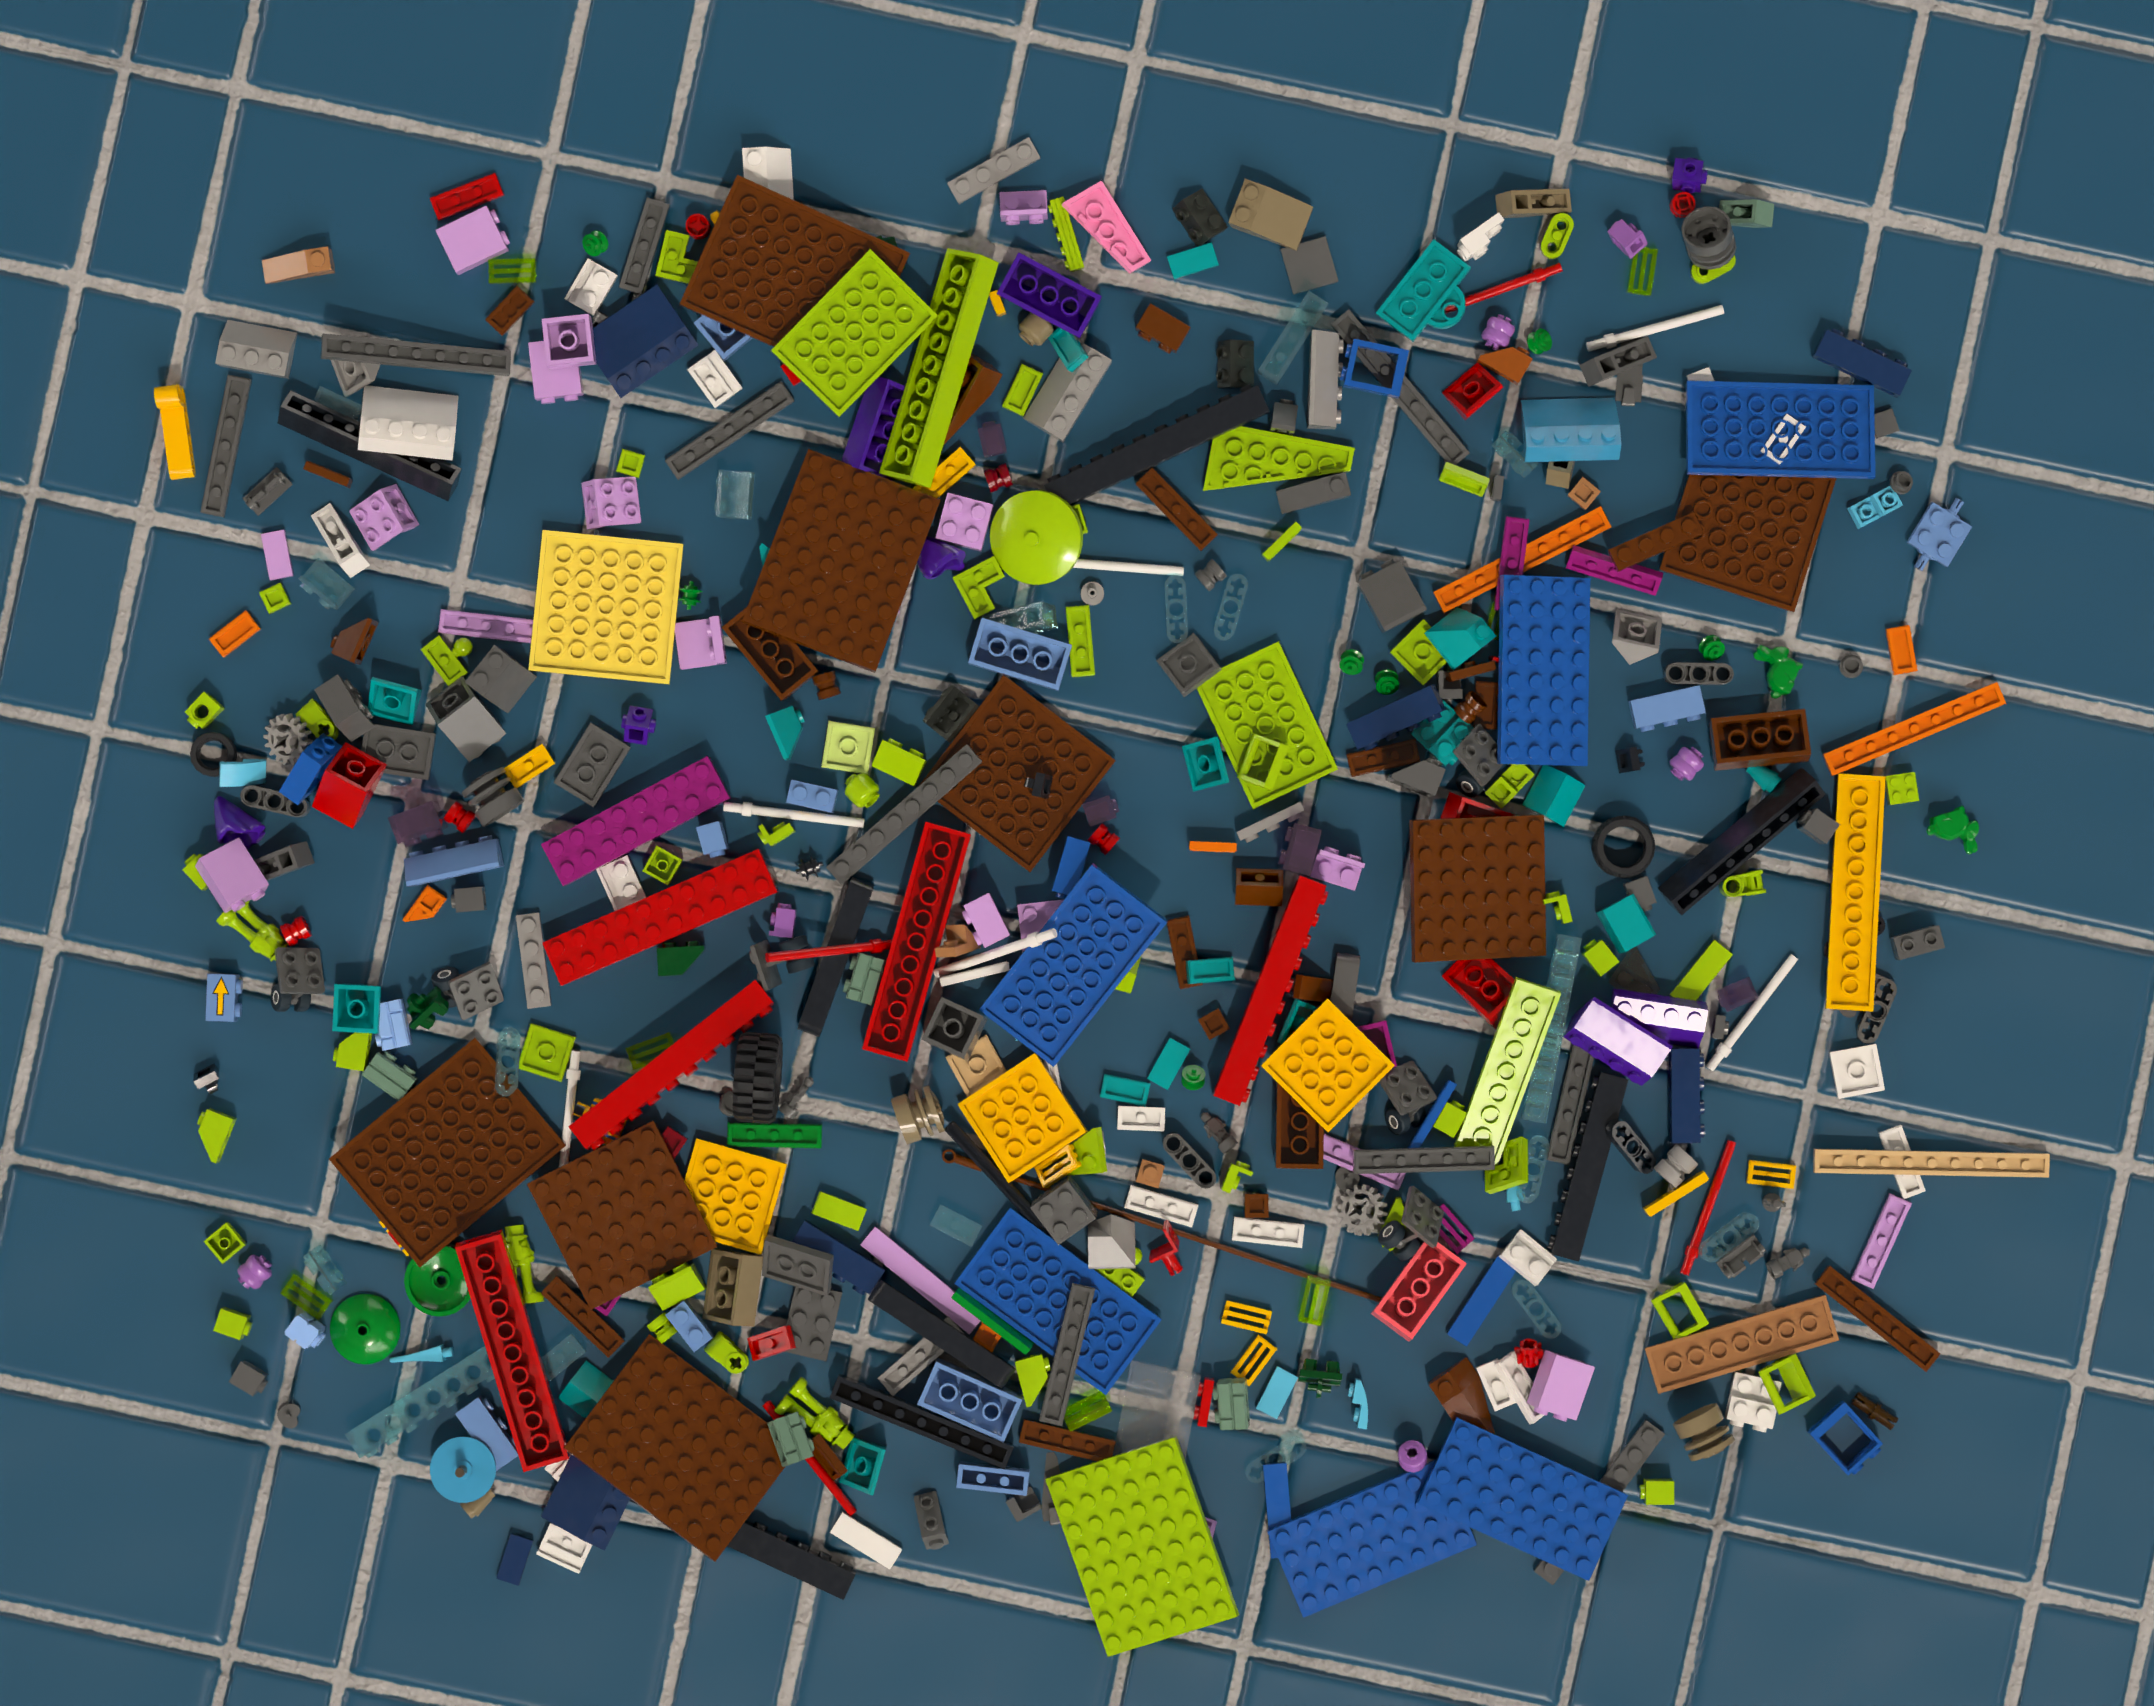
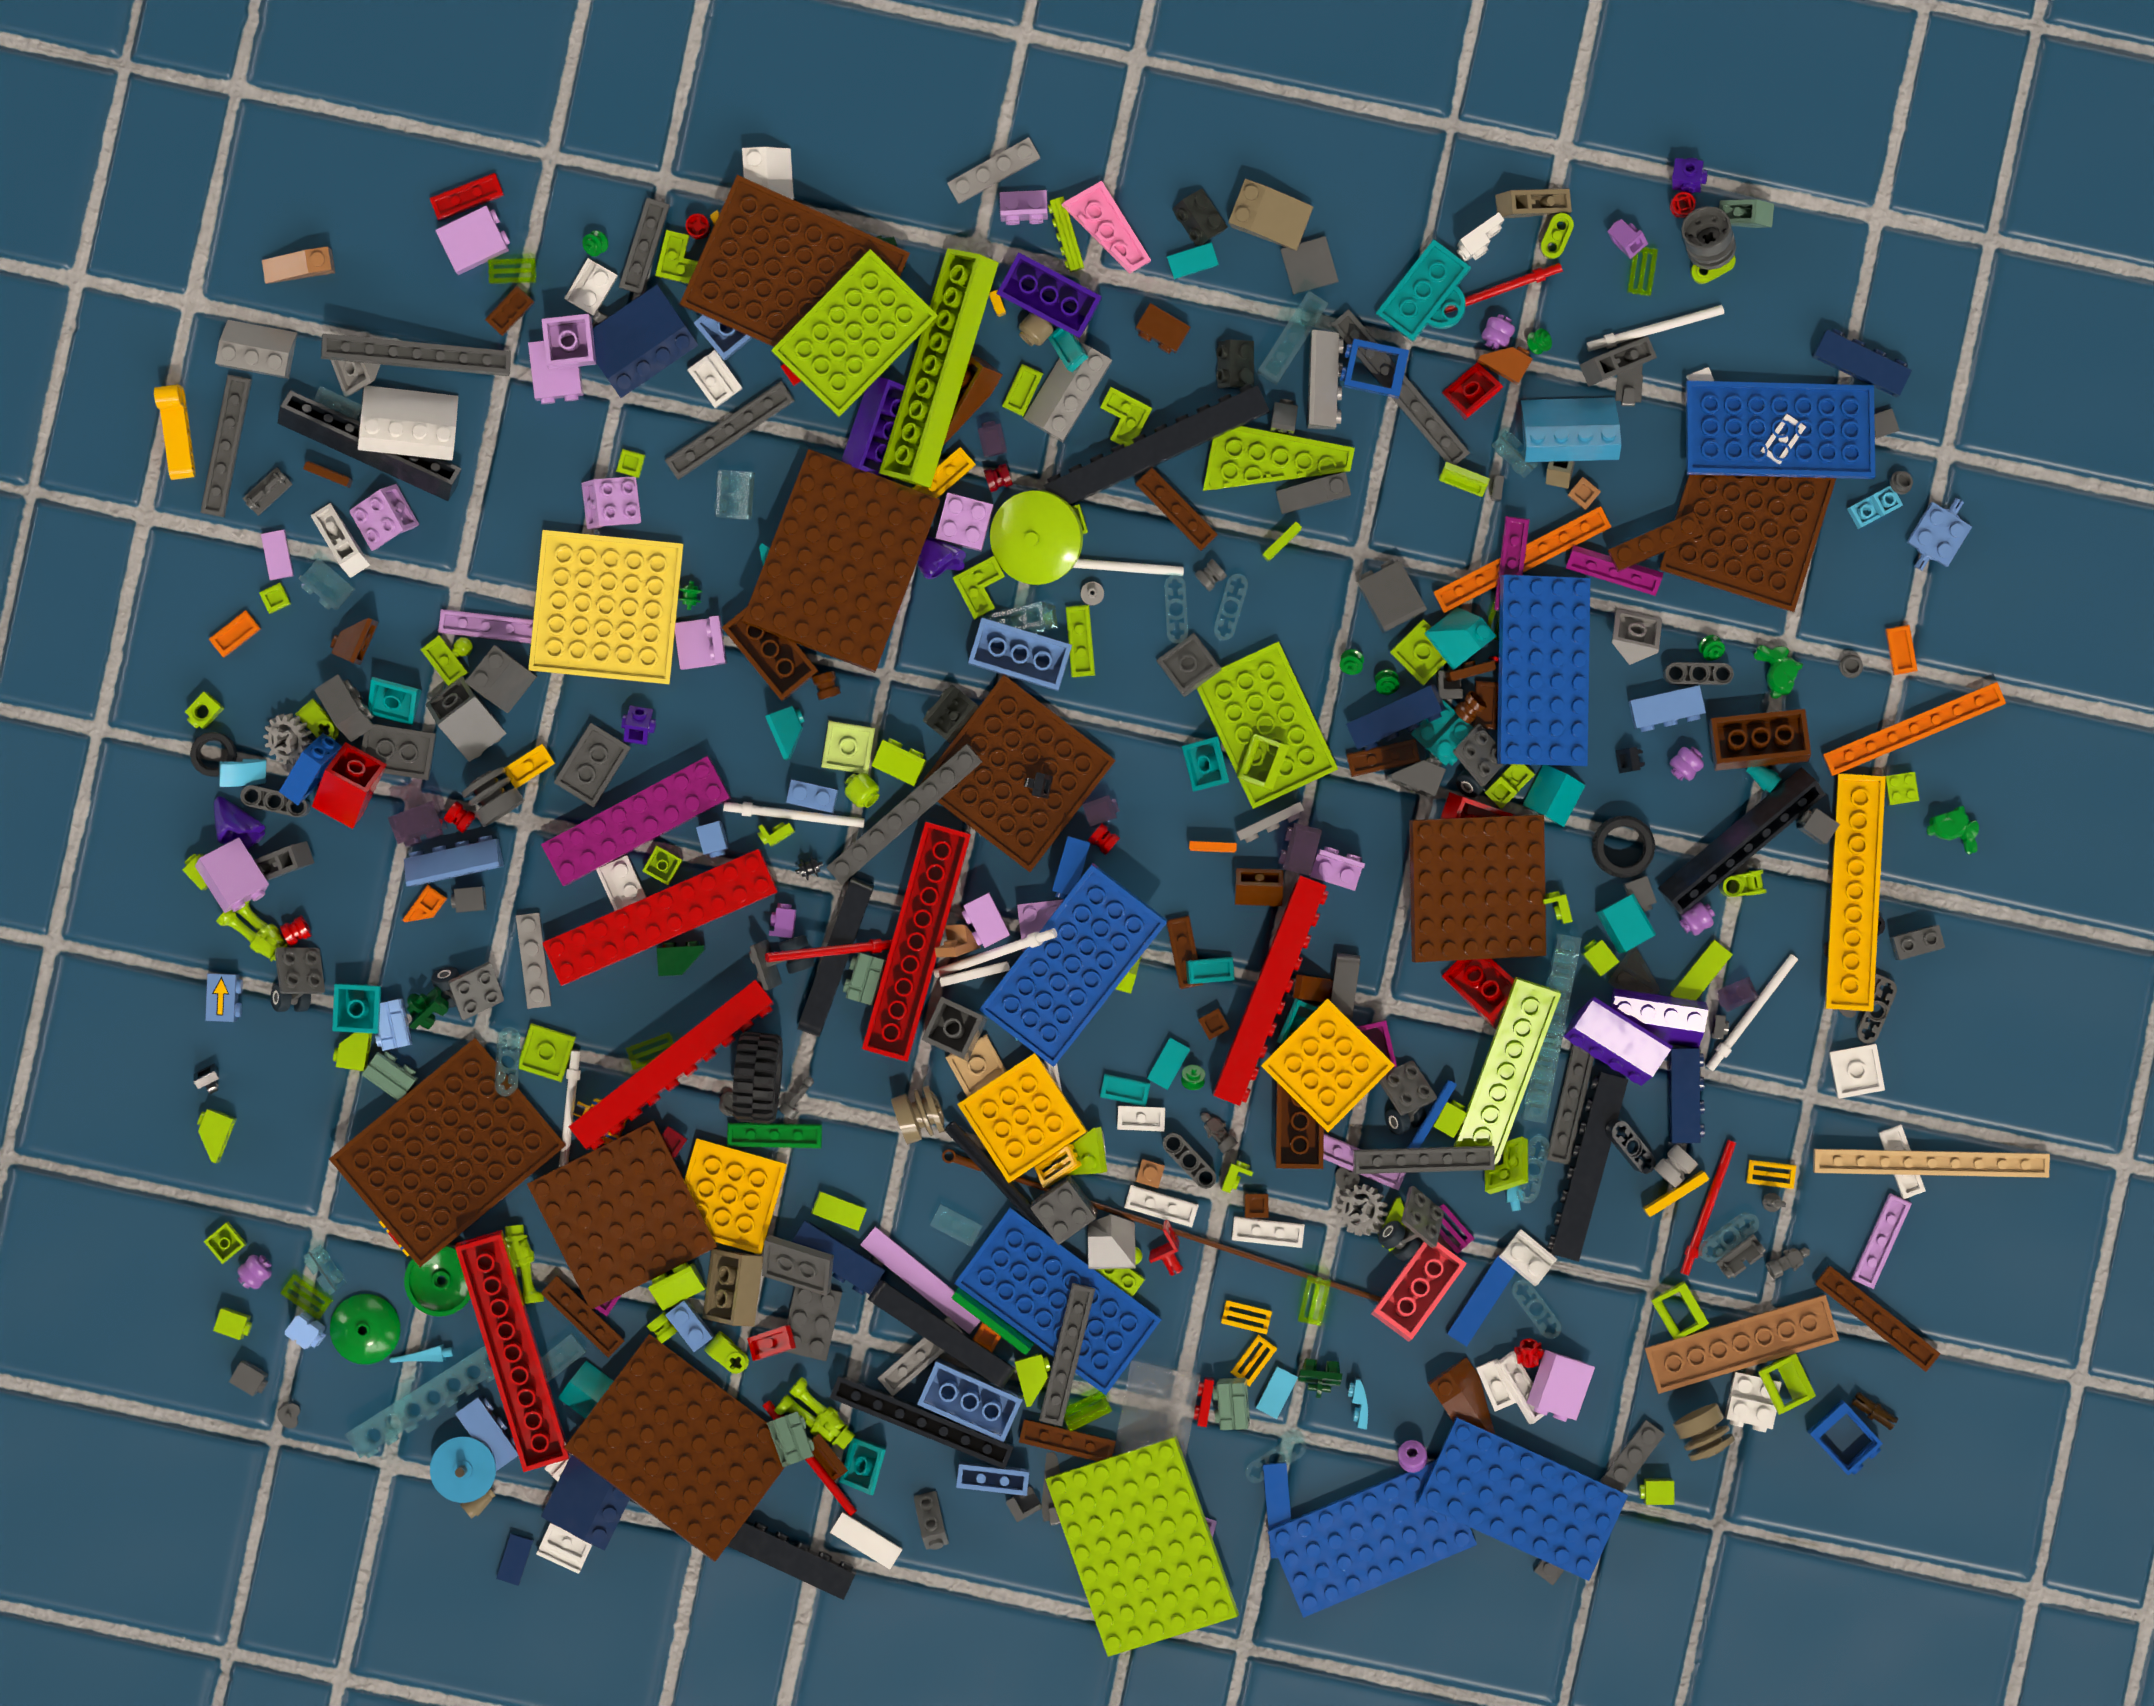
none -> lime plate [1100,387,1153,447]
none -> medium lavender piece [1679,901,1715,936]

